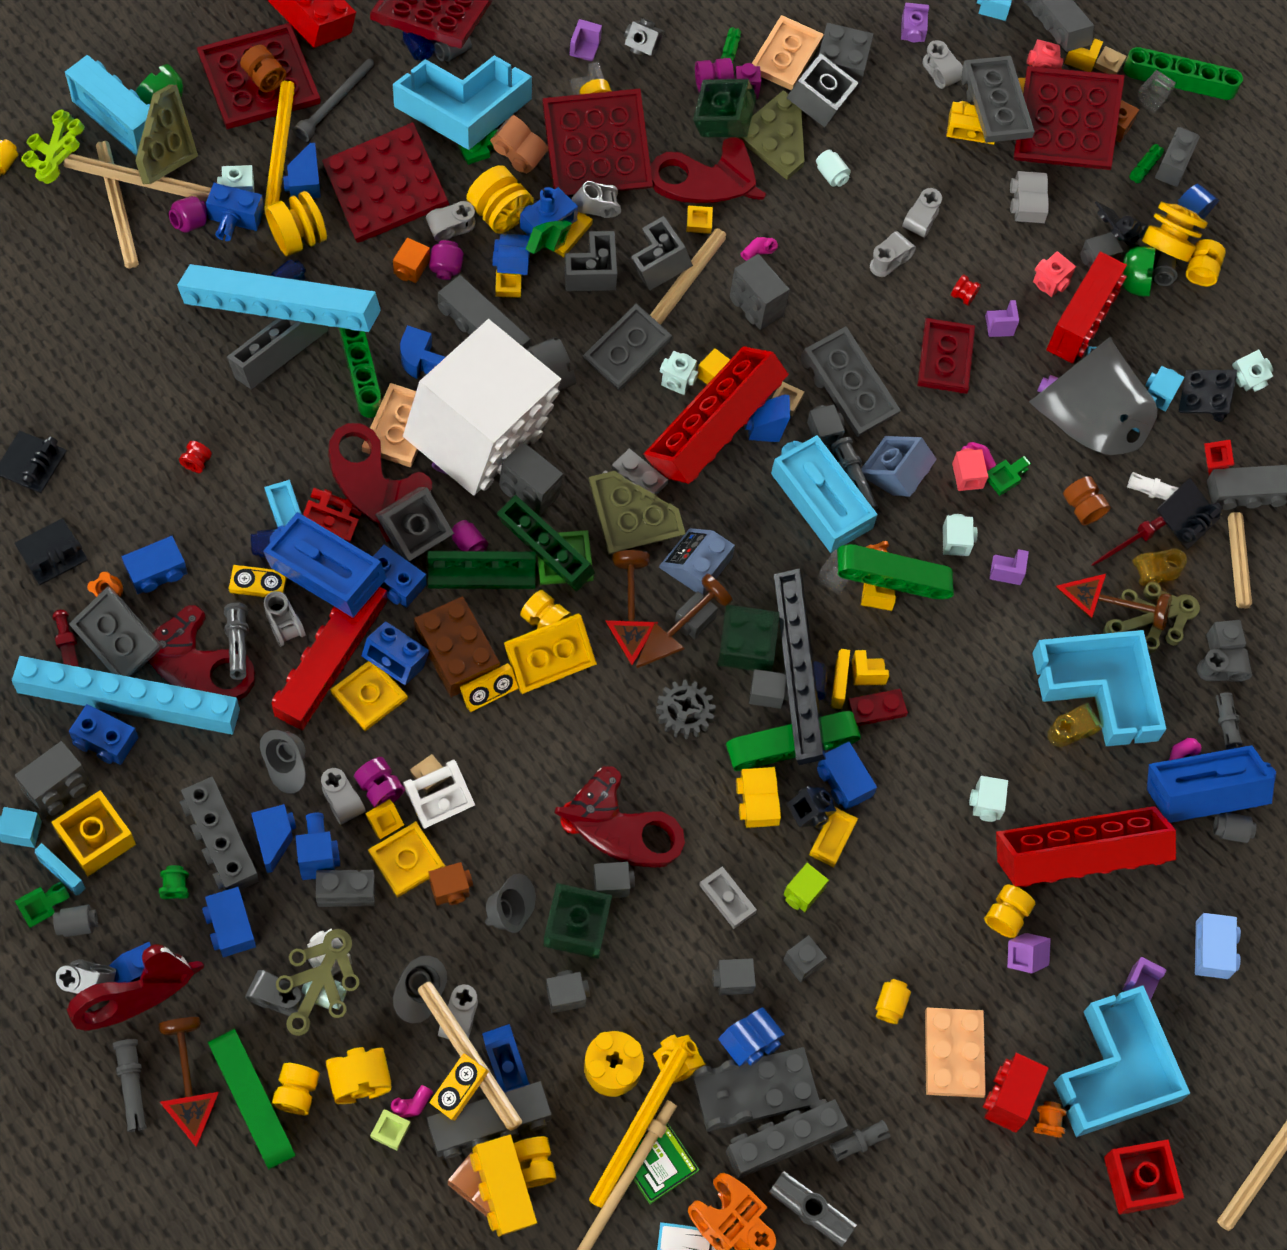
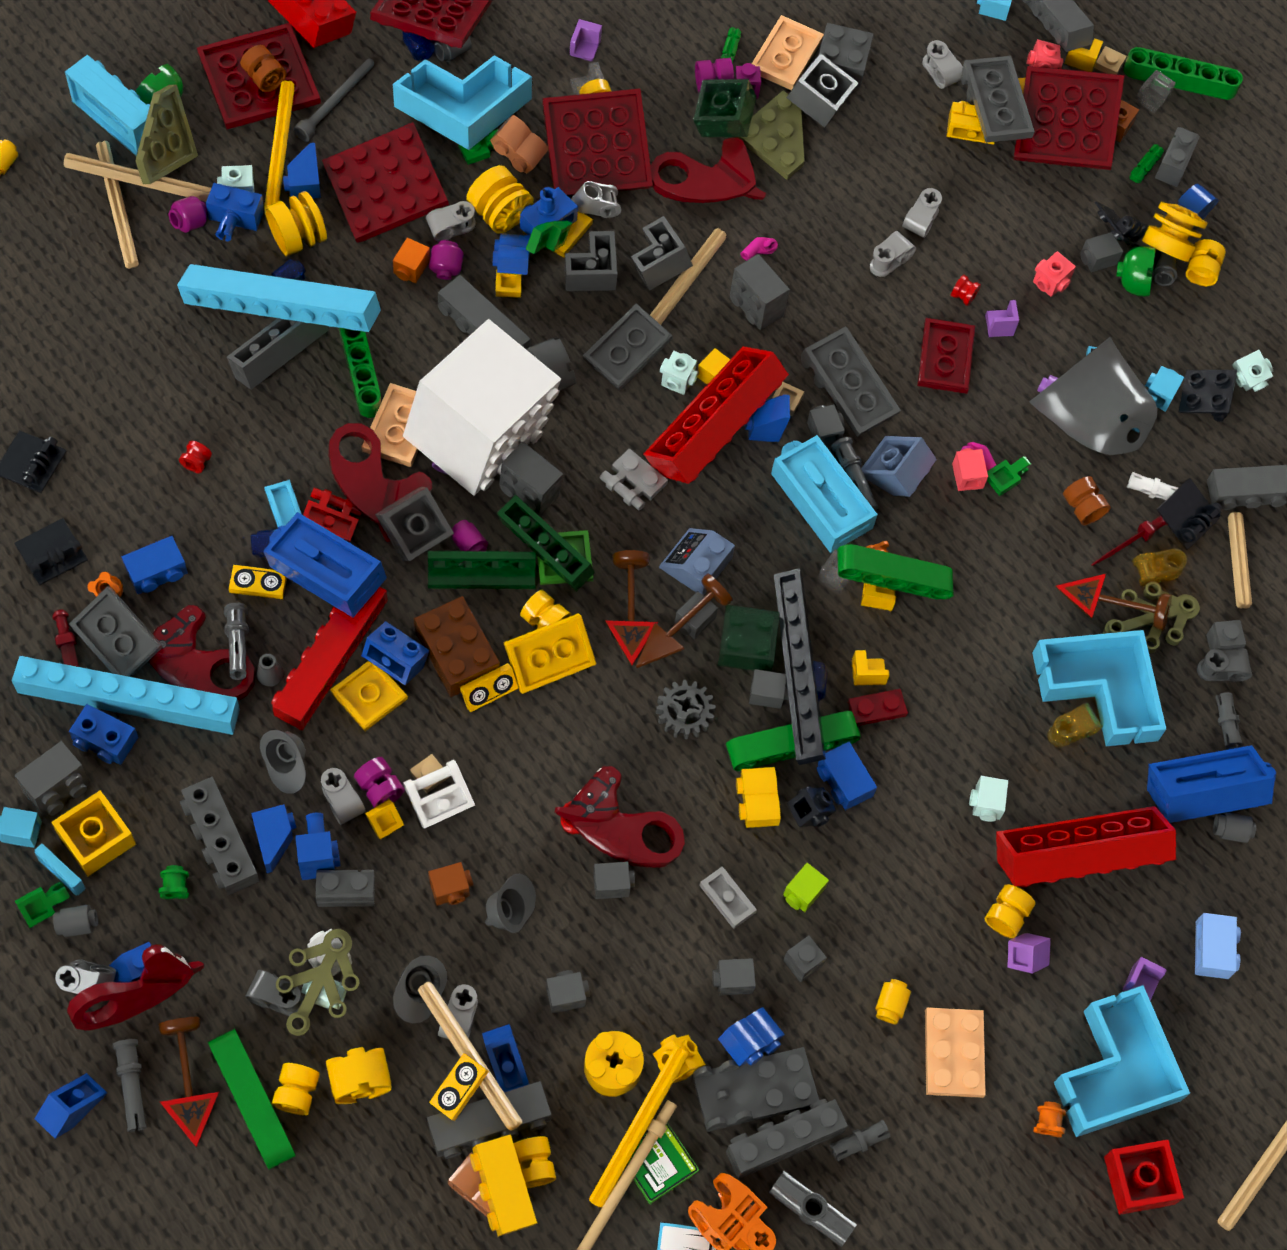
lime plant [21,110,85,184] -> none
blue brick [202,887,256,957] -> none
light grey piece [264,591,306,647] -> none
yellow tile [368,822,445,898] -> none
yellowish green plate [370,1109,411,1151] -> none
blue brick [373,544,427,608] -> none
dark pink arm [391,1085,433,1118] -> none
blue brick [400,325,446,379] -> none
clear green brick [543,883,612,959] -> none
olive plate [588,471,685,555] -> none
brick [624,18,665,56] -> none
yellow plate [686,206,713,234] -> none
yellow tile [809,807,858,867] -> none
light aqua brick [816,150,851,187] -> none
yellow tile [831,649,850,709] -> none
medium lavender brick [901,3,929,42] -> none
light aqua brick [943,514,978,556] -> none
red brick [983,1053,1048,1133] -> none
medium lavender panel [989,549,1029,585] -> none
light grey brick [1010,171,1049,223] -> none
red piece [1046,251,1127,364] -> none
dark pink arm [1169,738,1202,760] -> none
red brick [1204,440,1234,476] -> none
none -> blue slope [34,1073,107,1139]
none -> dark grey cone [256,654,284,686]

